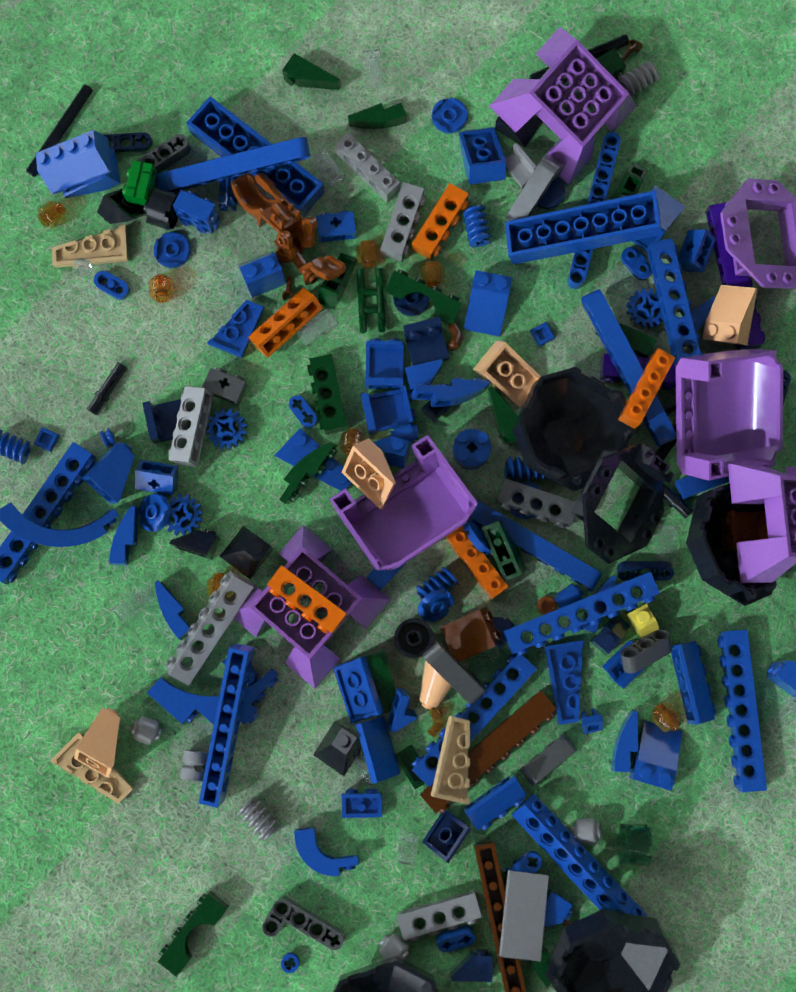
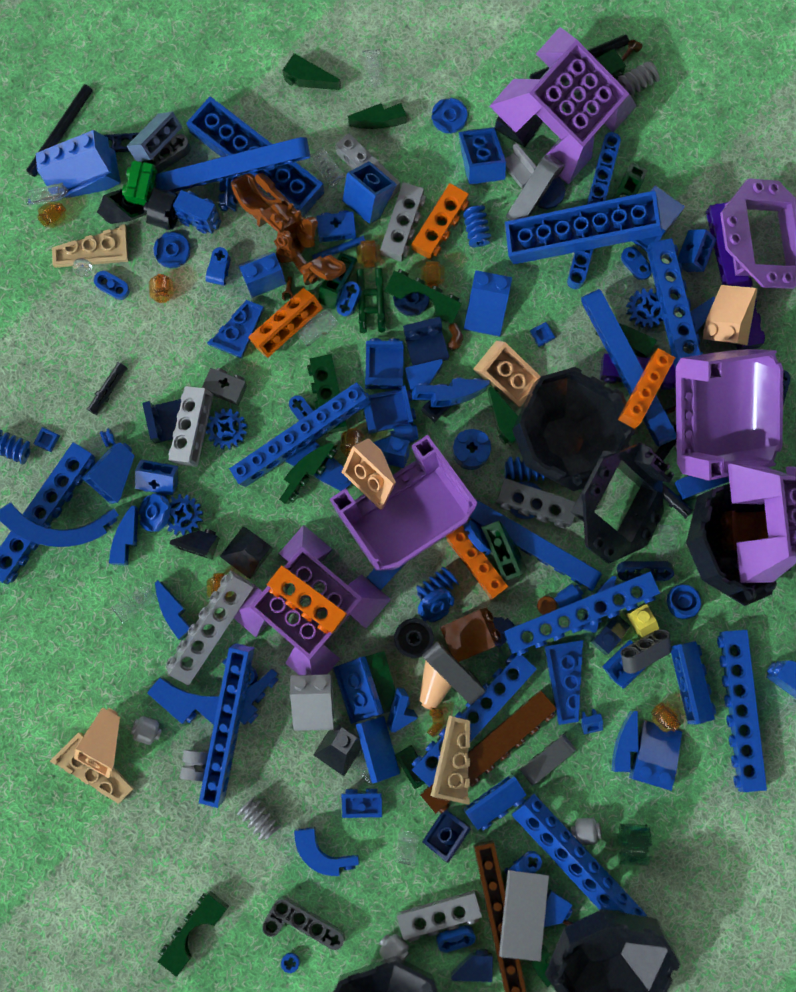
none -> clear slope [27,183,68,207]
none -> sand blue brick [127,112,182,161]
none -> blue piece [205,247,231,286]
none -> blue brick [229,382,372,487]
none -> light grey slope [290,674,334,731]
none -> blue bar [312,236,366,259]
none -> blue beam [336,281,362,317]
none -> blue slope [342,161,397,224]
none -> blue piece [667,584,701,619]

